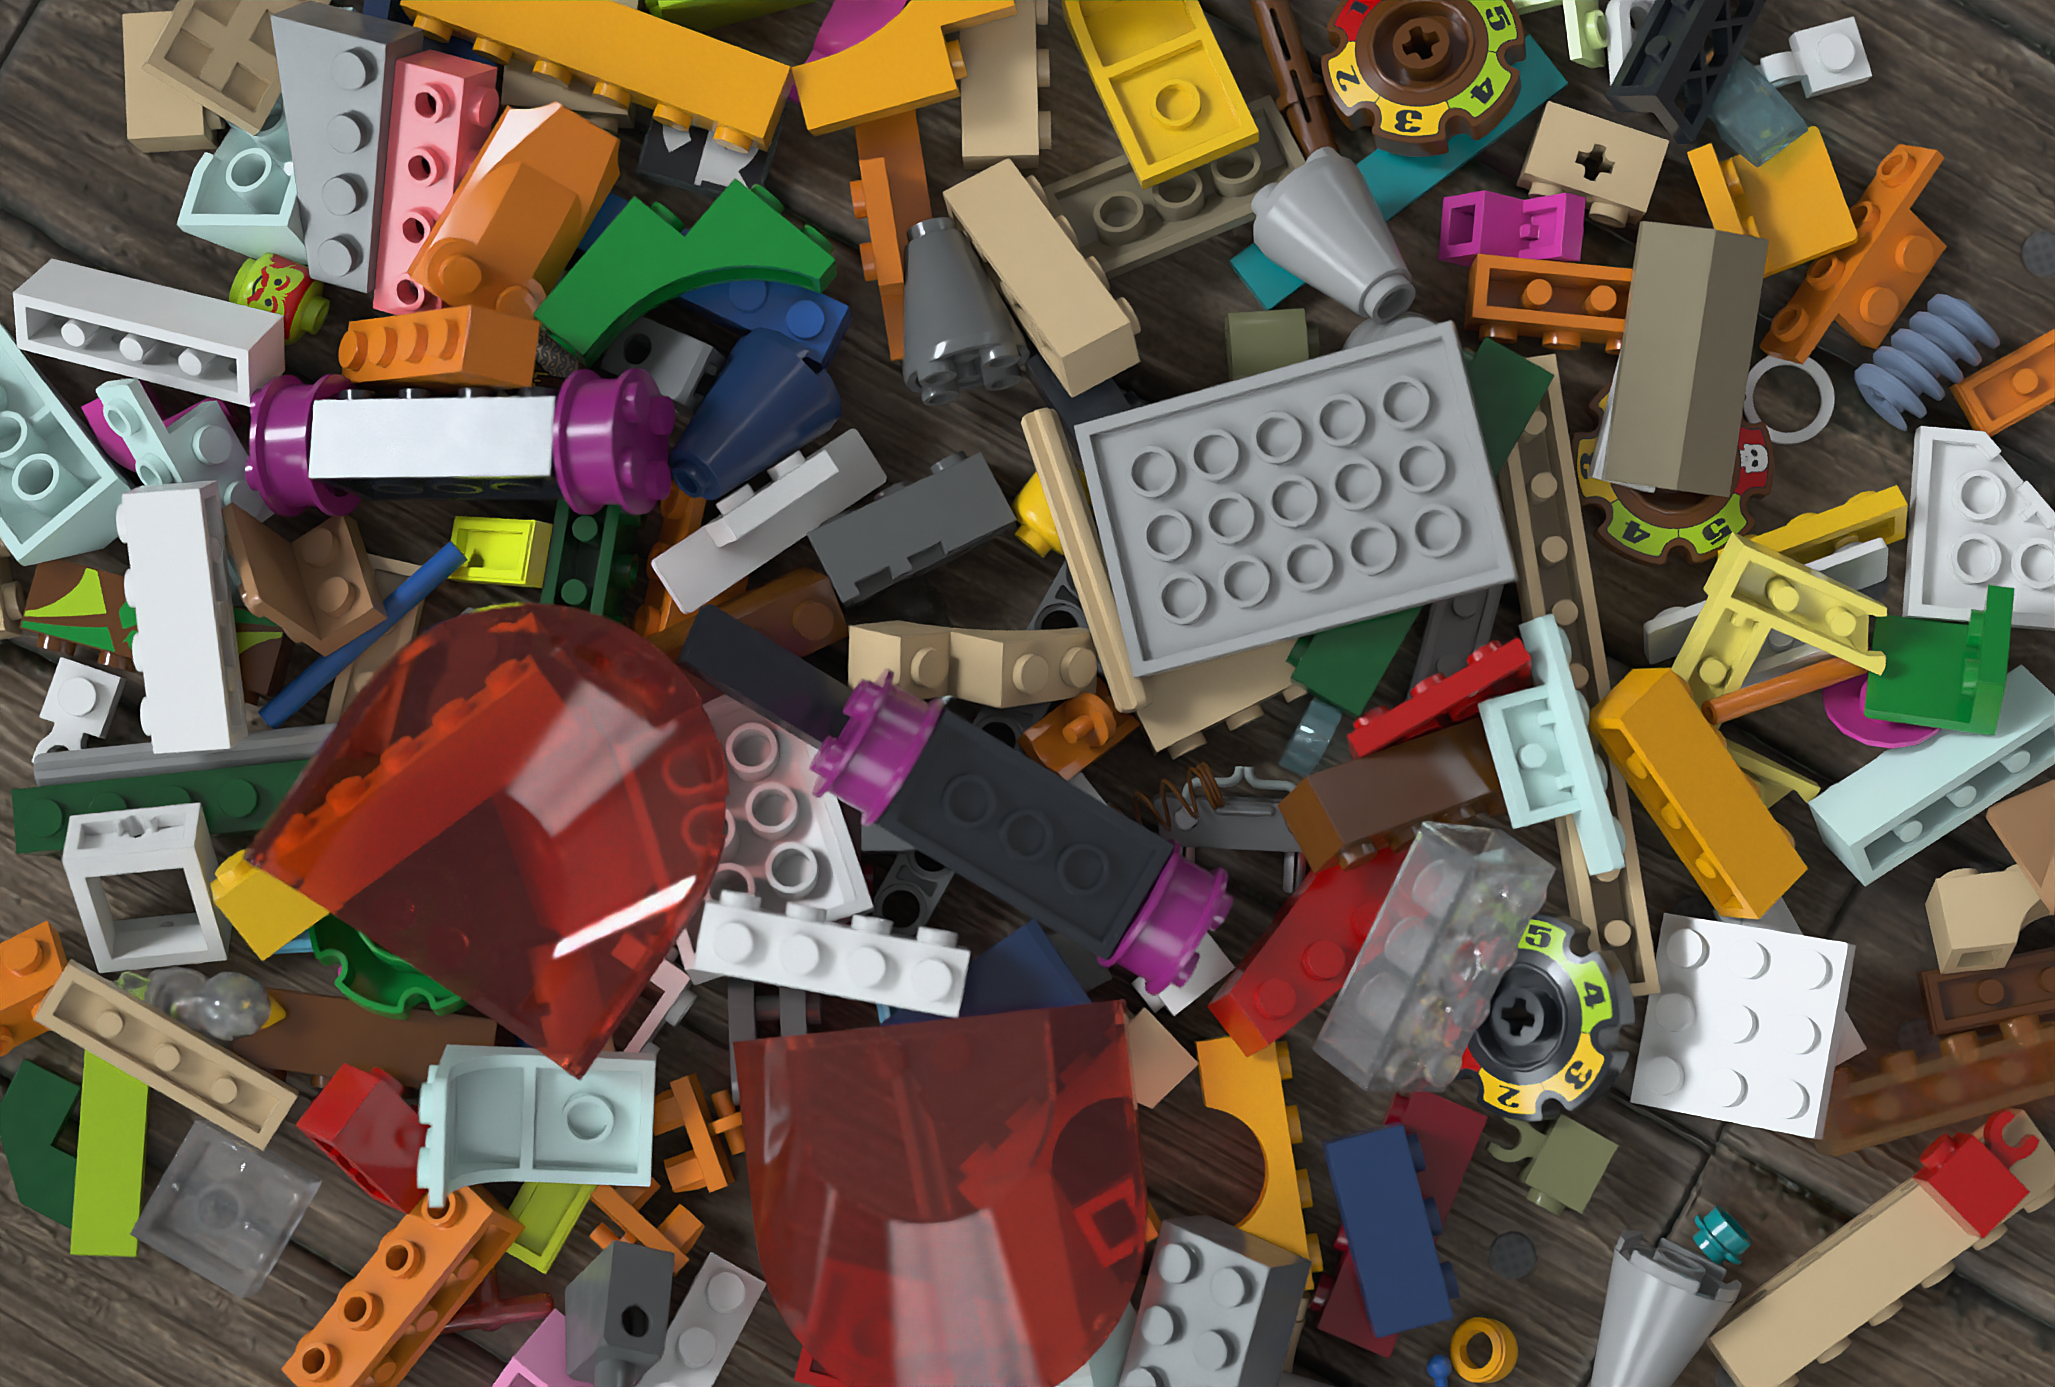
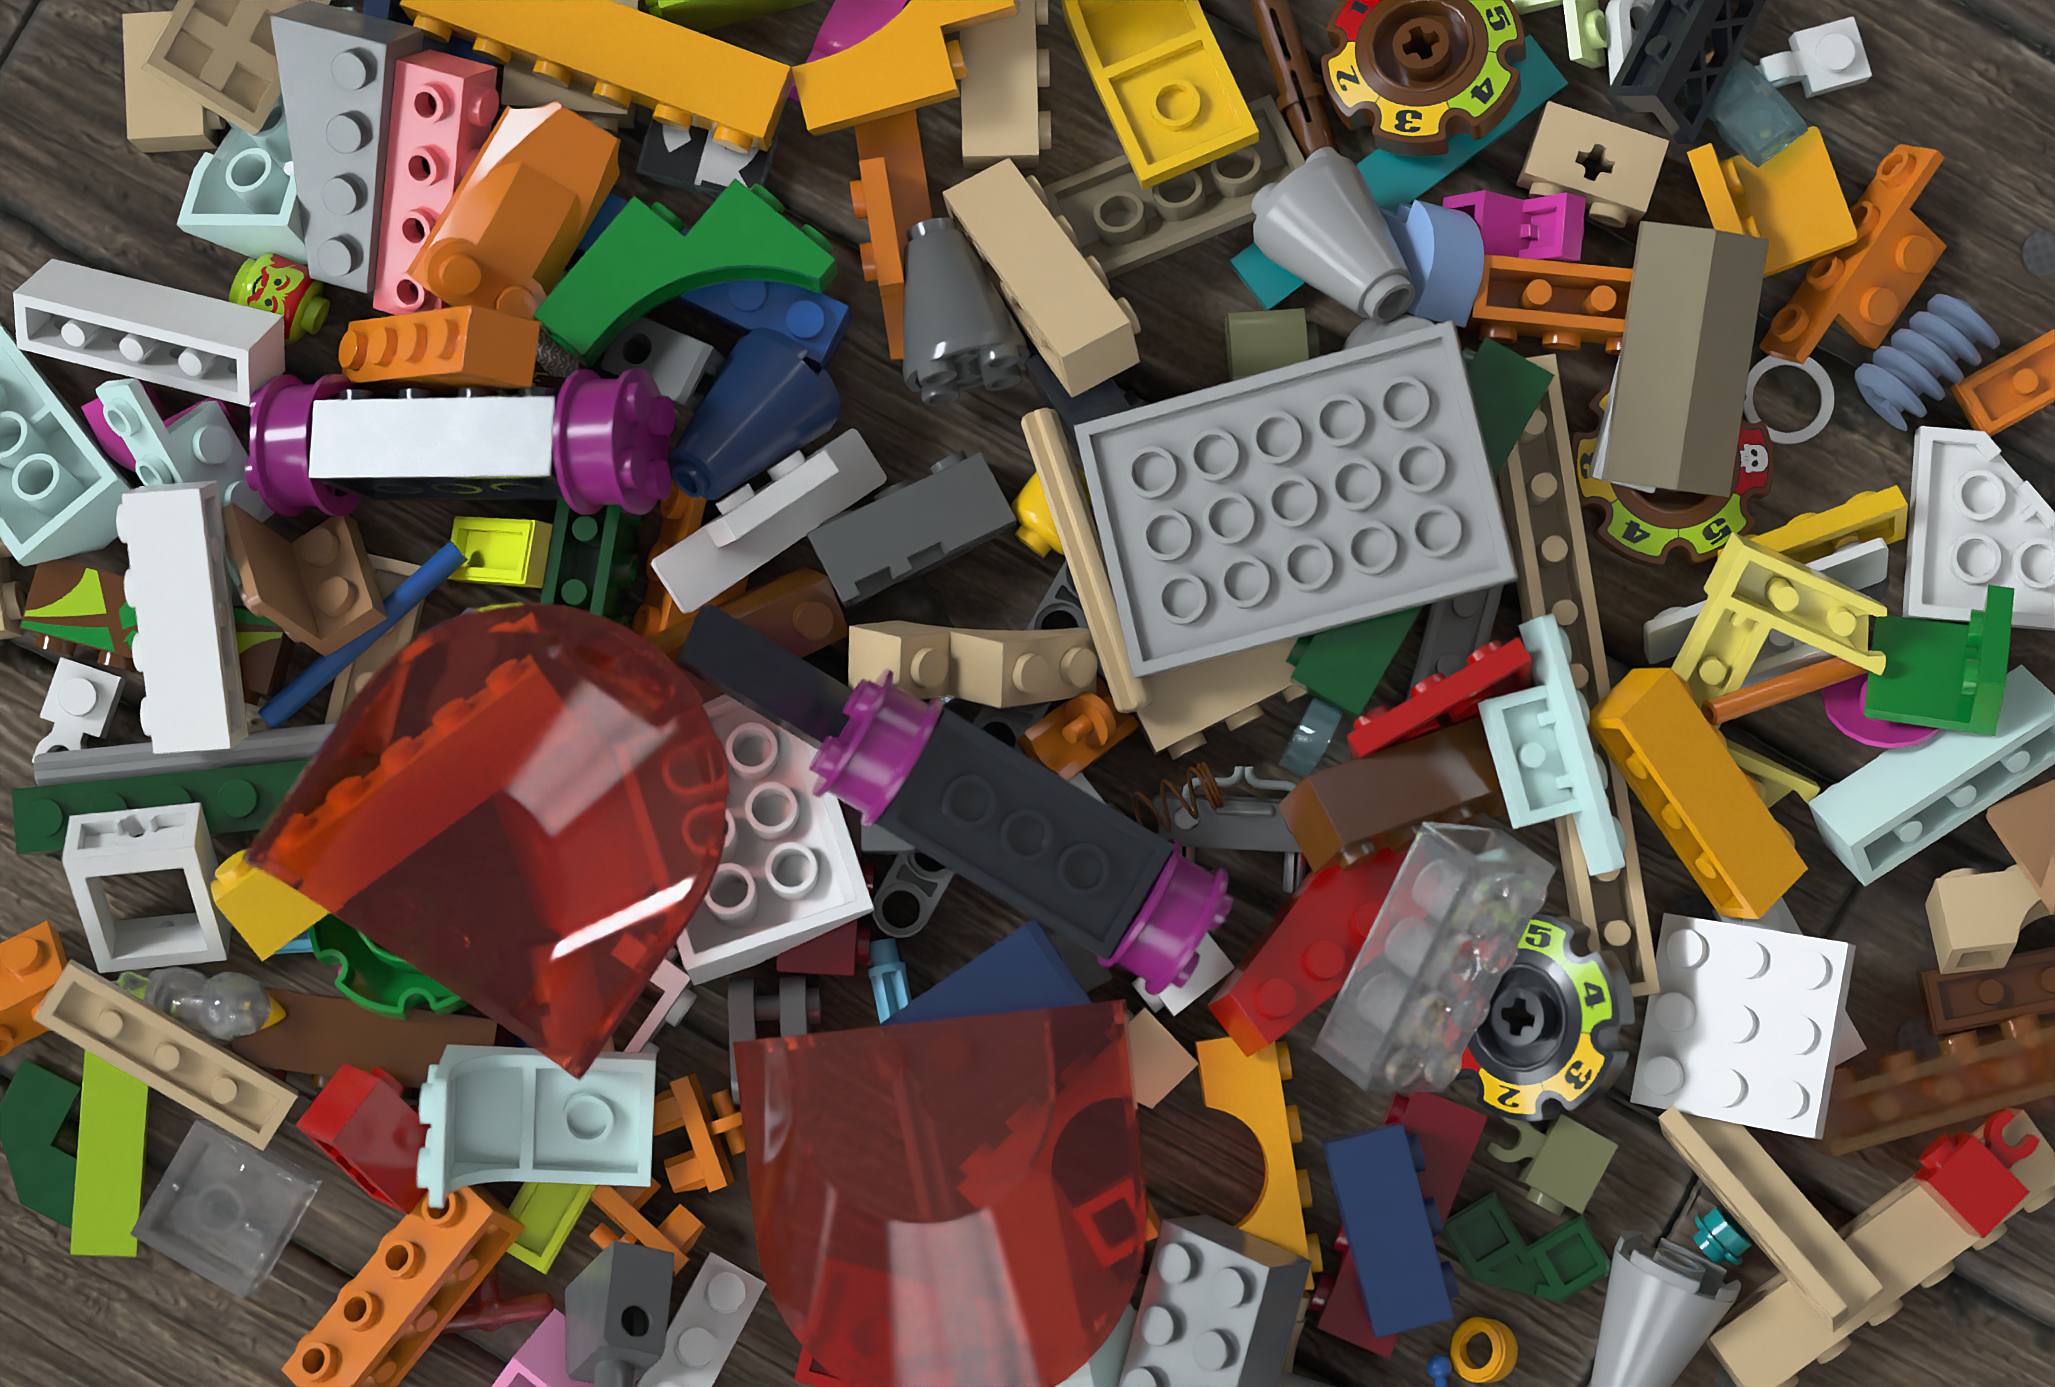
white brick [693,890,970,1018] -> none
none -> light blue brick [1380,199,1484,327]
none -> dark green tile [1442,1190,1612,1303]
none -> tan fence [1658,1105,1884,1333]

